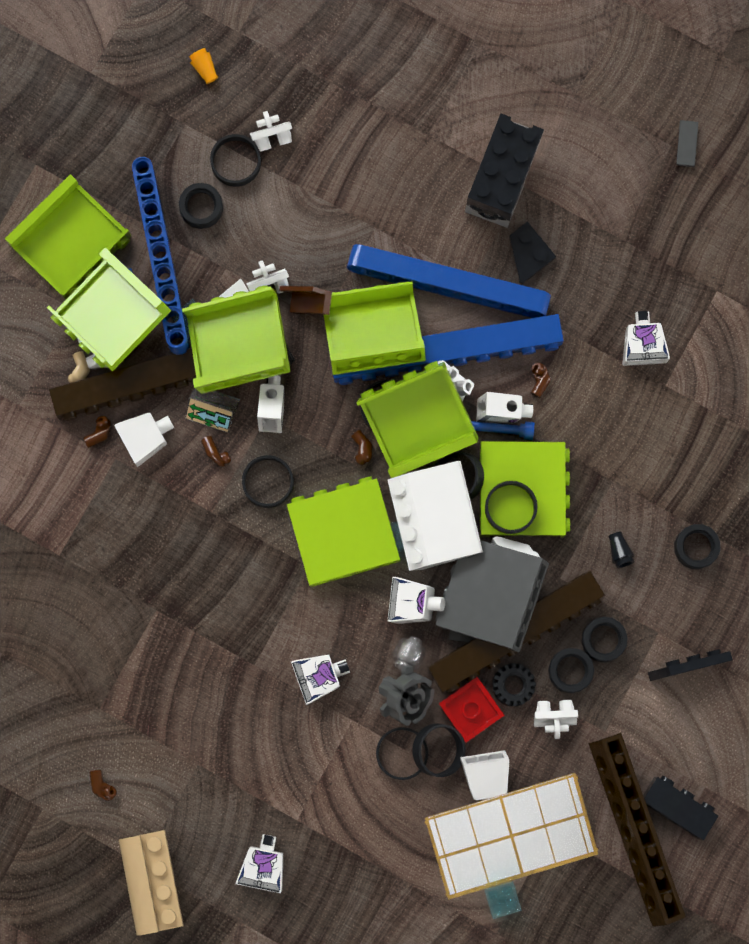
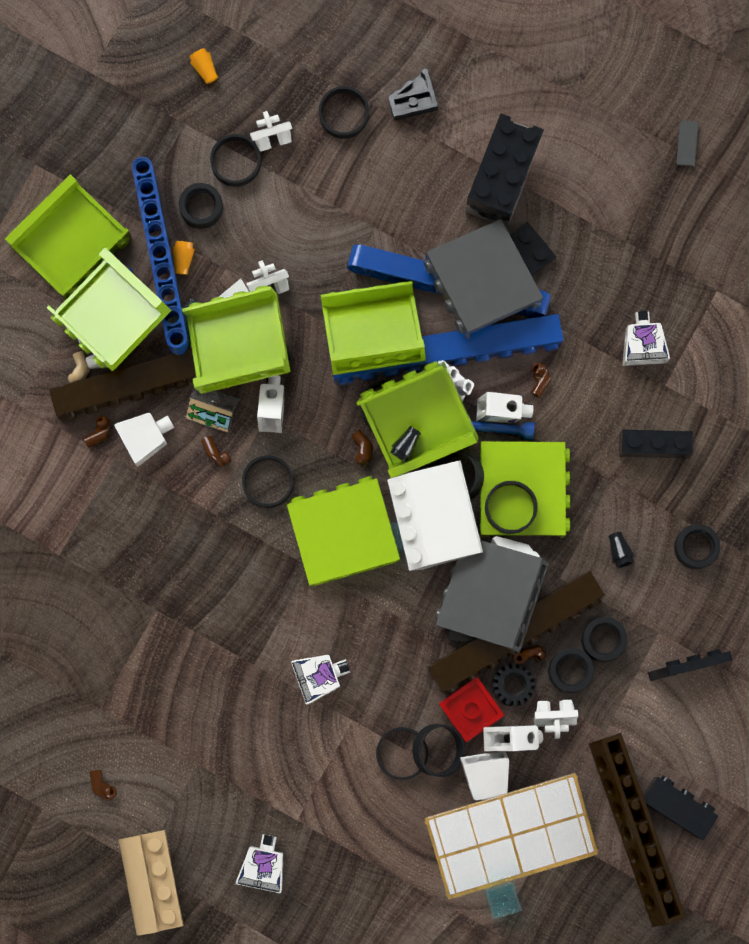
reddish brown panel [279,286,332,315] -> none
dark grey piece [379,665,435,726] -> none
white torso [388,577,445,624] -> none
clear head [392,636,426,671] -> none
none -> light orange cone [172,241,195,275]
none -> black tyre [319,86,369,139]
none -> wing [388,68,438,121]
none -> black cone [390,426,422,462]
none -> dark grey panel [423,219,543,340]
none -> white torso [483,725,543,751]
none -> reddish brown arm [514,645,546,664]
none -> black brick [619,429,693,458]

